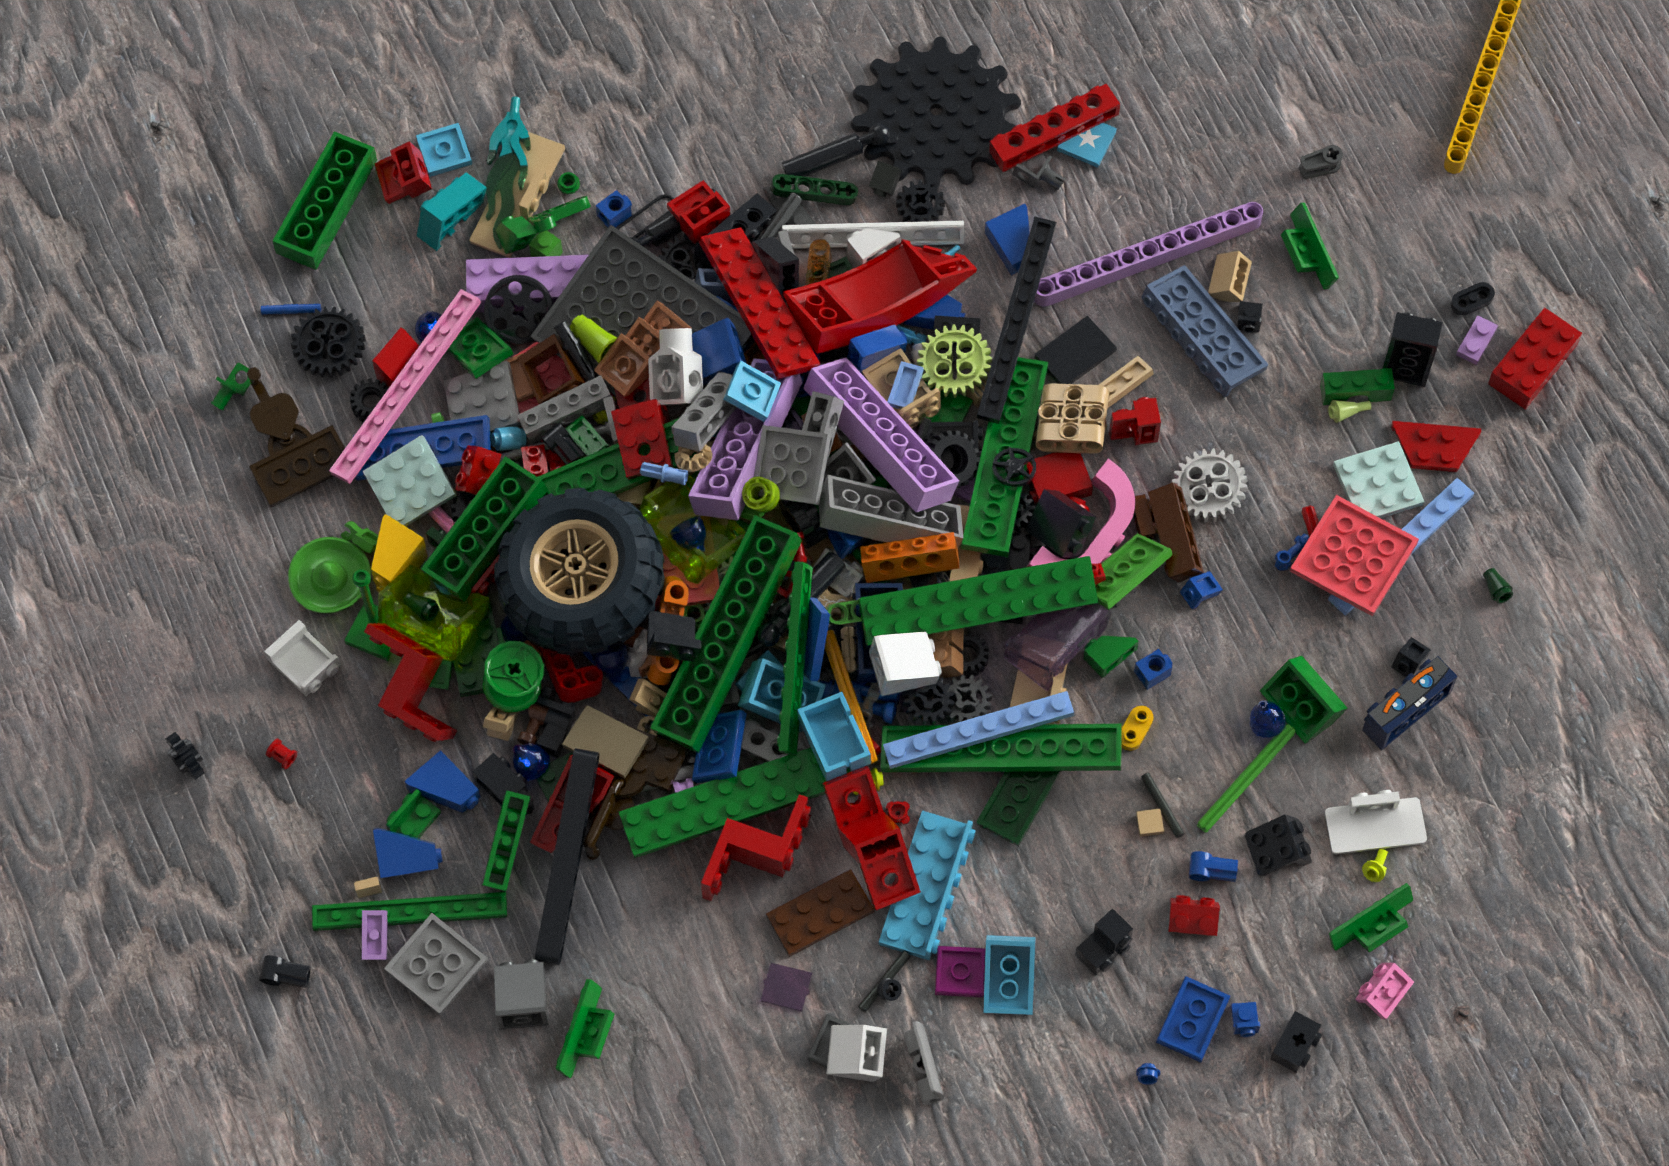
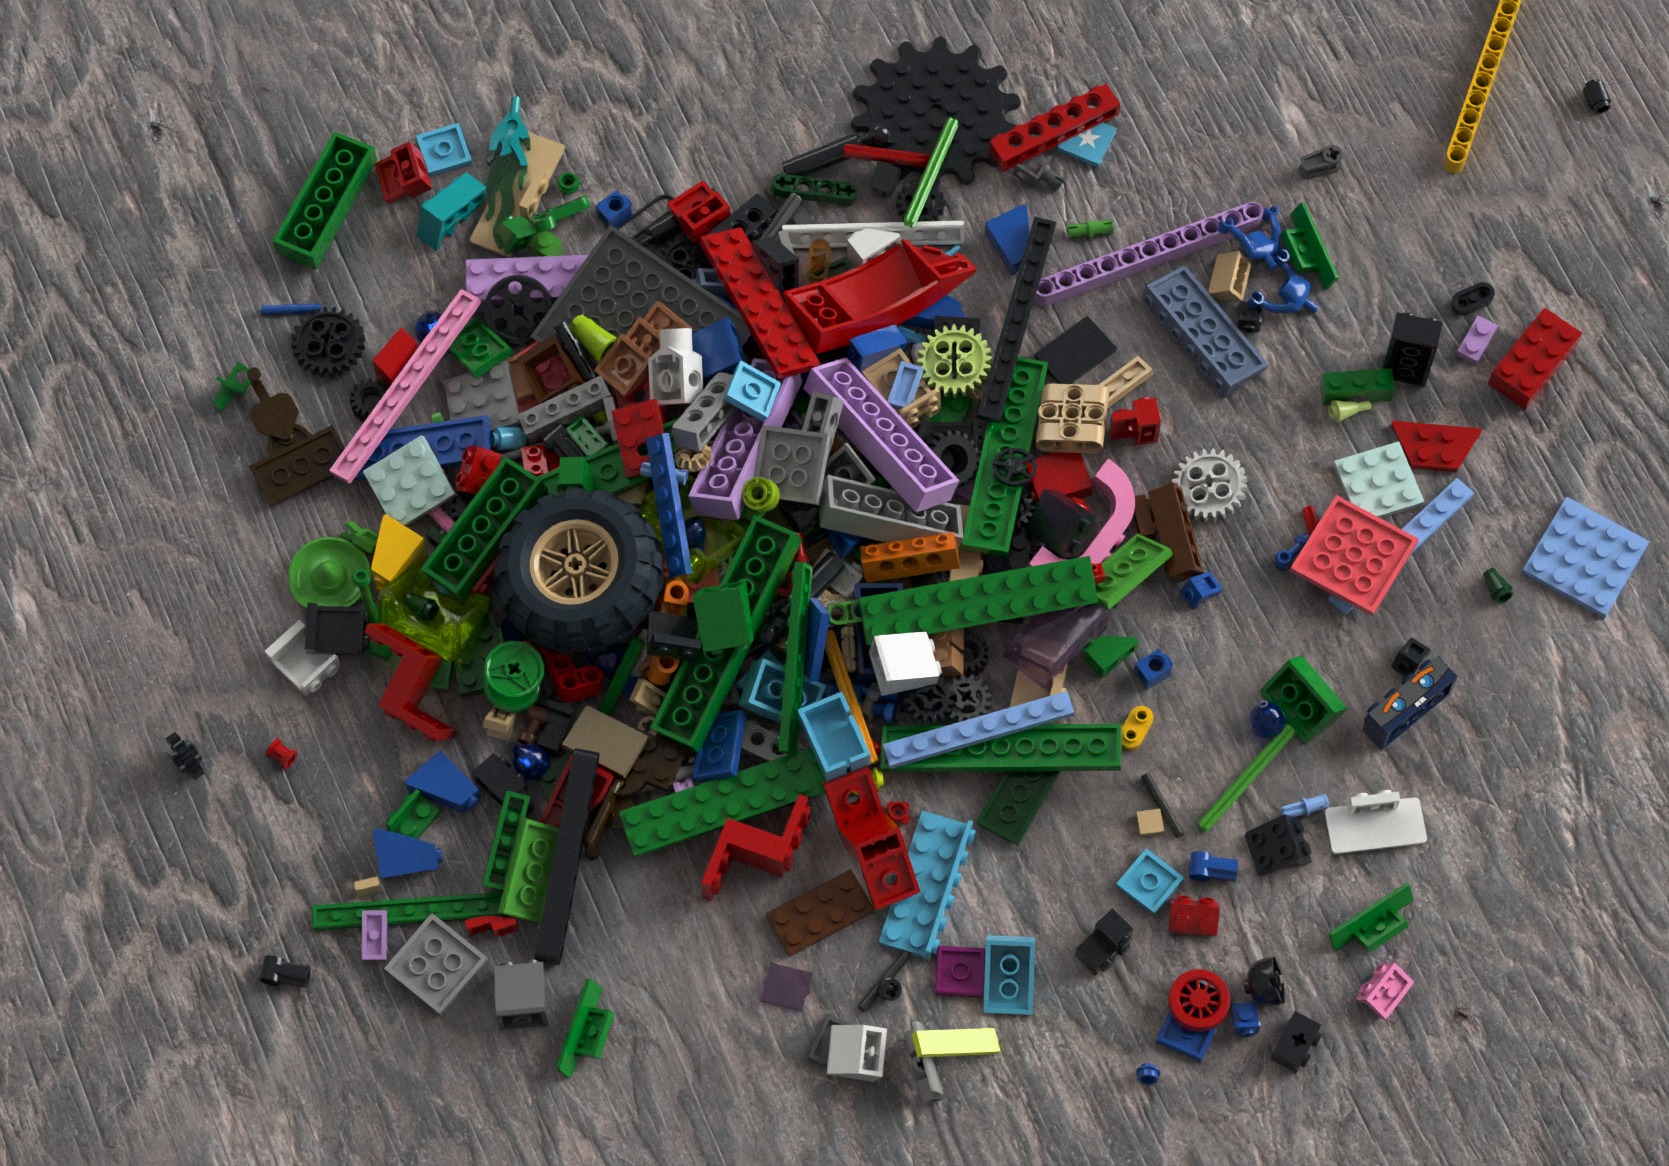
neon yellow plate [1362,848,1388,882] -> none
none -> black panel [305,603,369,655]
none -> red slope [464,916,518,938]
none -> bright green tile [498,818,559,924]
none -> green brick [558,457,594,493]
none -> green axle [598,637,645,716]
none -> blue plate [646,433,693,578]
none -> green slope [692,581,754,655]
none -> red axle [843,144,931,168]
none -> bright green axle [903,118,958,228]
none -> neon yellow tile [912,1028,1000,1057]
none -> bright green pin [1067,219,1114,239]
none -> medium azure tile [1116,849,1184,916]
none -> red wheel [1168,969,1230,1032]
none -> blue piece [1217,206,1281,270]
none -> black cylinder [1243,957,1285,1007]
none -> blue piece [1248,249,1319,314]
none -> light blue axle [1280,794,1329,817]
none -> light blue plate [1522,497,1650,619]
none -> black brick [1582,79,1611,114]

